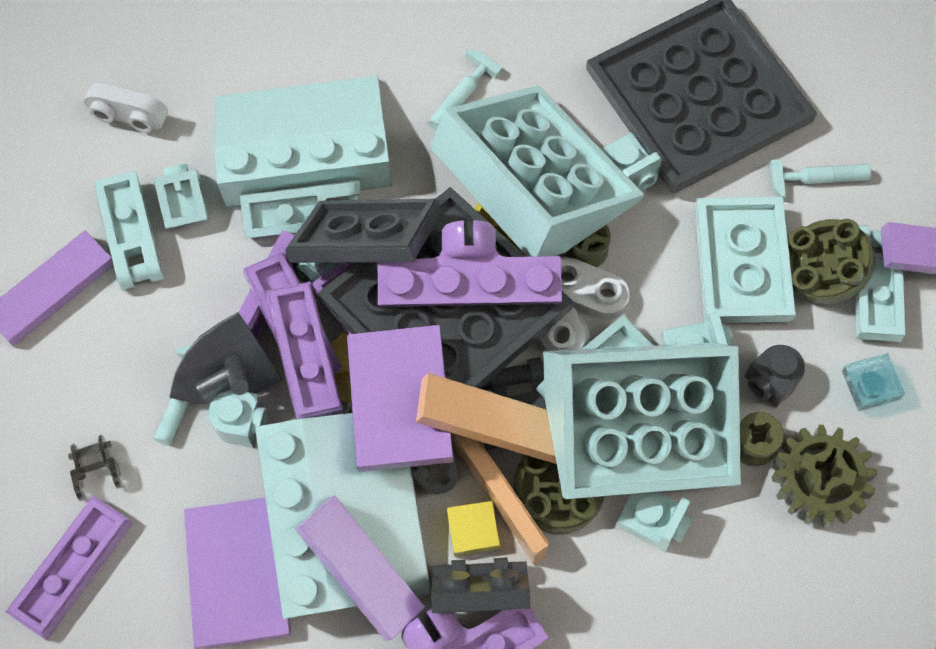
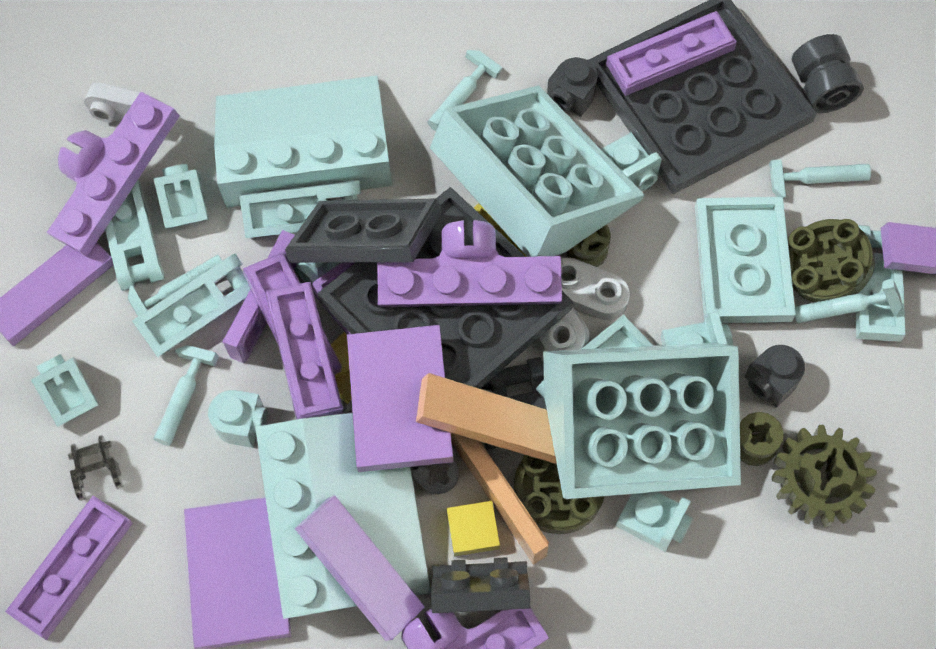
flat silver shield [169,312,282,404] -> none
clear light blue plate [842,353,905,411] -> none
none -> light aqua bracket [31,354,99,427]
none -> lavender plate [47,92,180,257]
none -> light aqua piece [128,255,222,316]
none -> light aqua plate [132,253,251,358]
none -> dark grey plate [547,57,597,117]
none -> lavender tile [606,11,737,96]
none -> dark grey wheel [791,34,864,113]
none -> light aqua piece [795,279,902,323]

